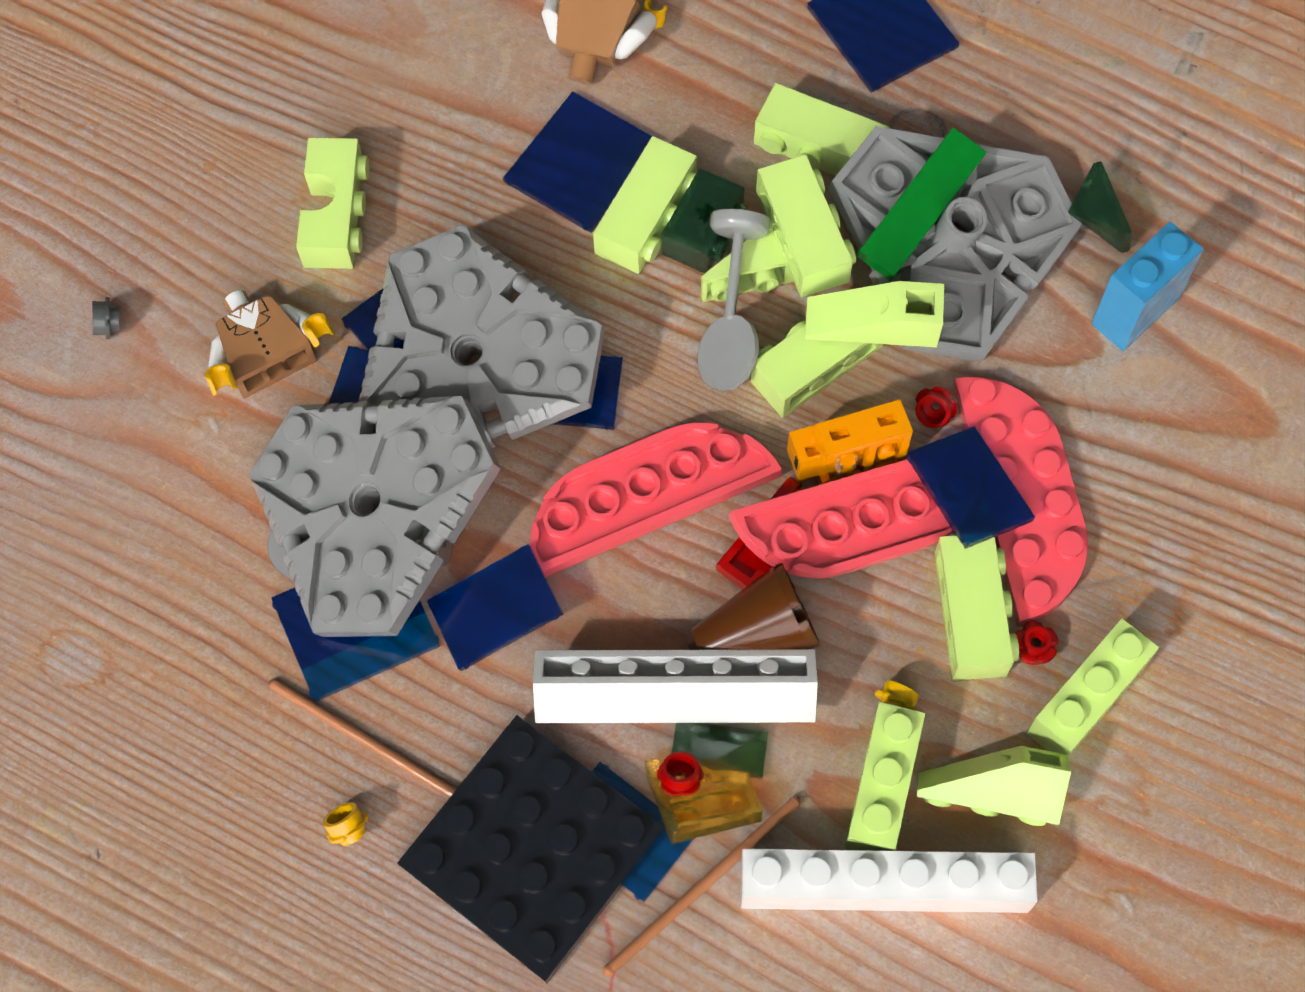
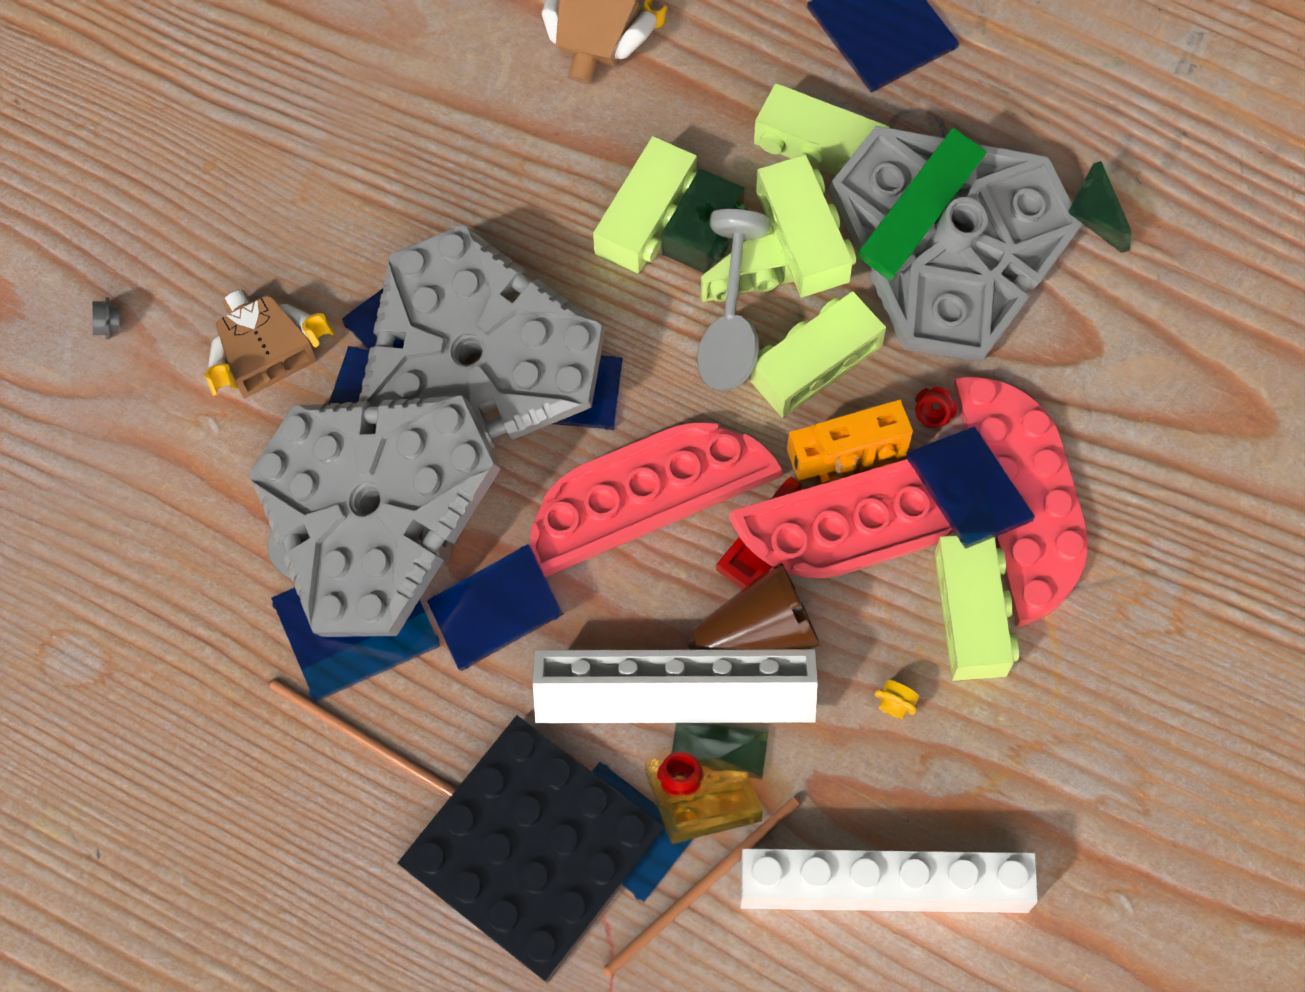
yellowish green arch [296,138,369,269] -> none
yellow plate [323,802,369,846] -> none
clear blue piece [503,91,652,233] -> none
yellowish green slope [805,281,944,347] -> none
yellowish green brick [844,702,925,851] -> none
yellowish green slope [916,746,1071,826] -> none
red plate [1015,621,1059,665] -> none
yellowish green brick [1026,618,1159,757] -> none
dark azure brick [1091,221,1204,352] -> none

